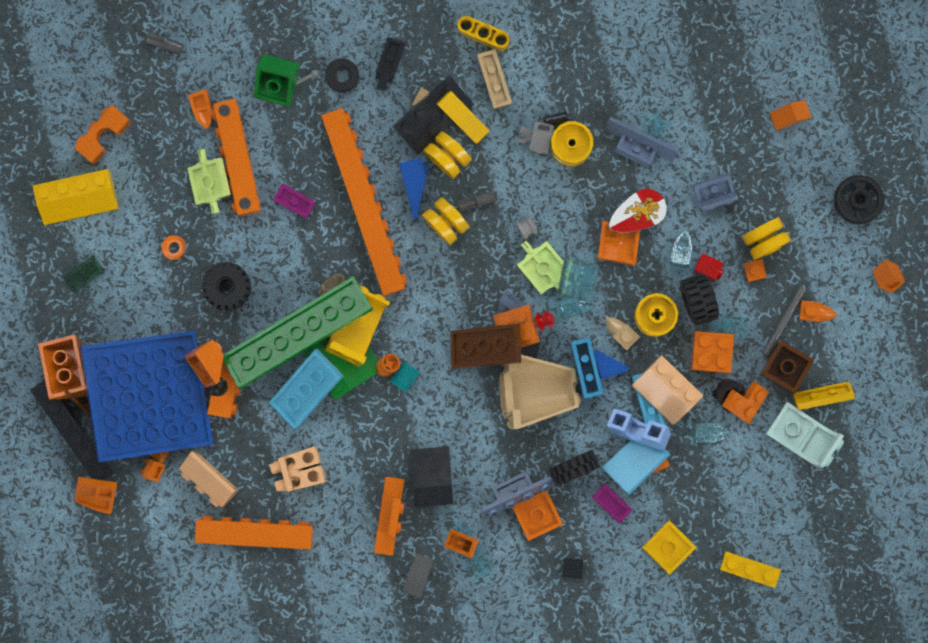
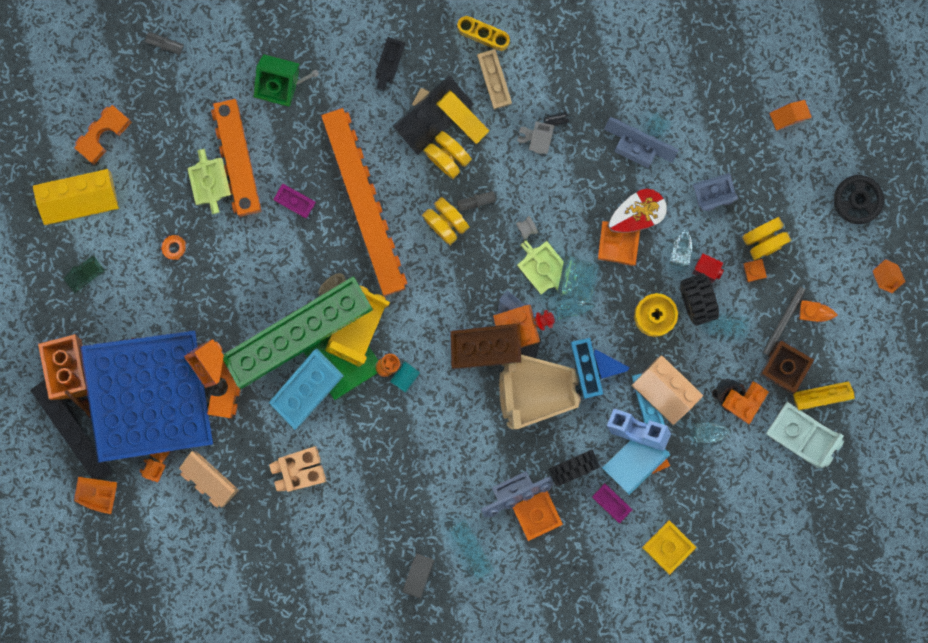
orange plate [188,89,213,129] -> none
orange brick [195,516,314,550] -> none
black tyre [201,262,251,311] -> none
black tyre [325,58,359,93] -> none
orange bracket [374,477,405,556] -> none
blue slope [399,158,429,220] -> none
black slope [411,446,454,507] -> none
orange slope [444,529,479,558] -> none
yellow wheel [550,121,593,167] -> none
black tile [562,558,583,579] -> none
tan plate [606,317,640,351] -> none
orange brick [690,331,734,374] -> none
yellow plate [719,551,781,588] -> none

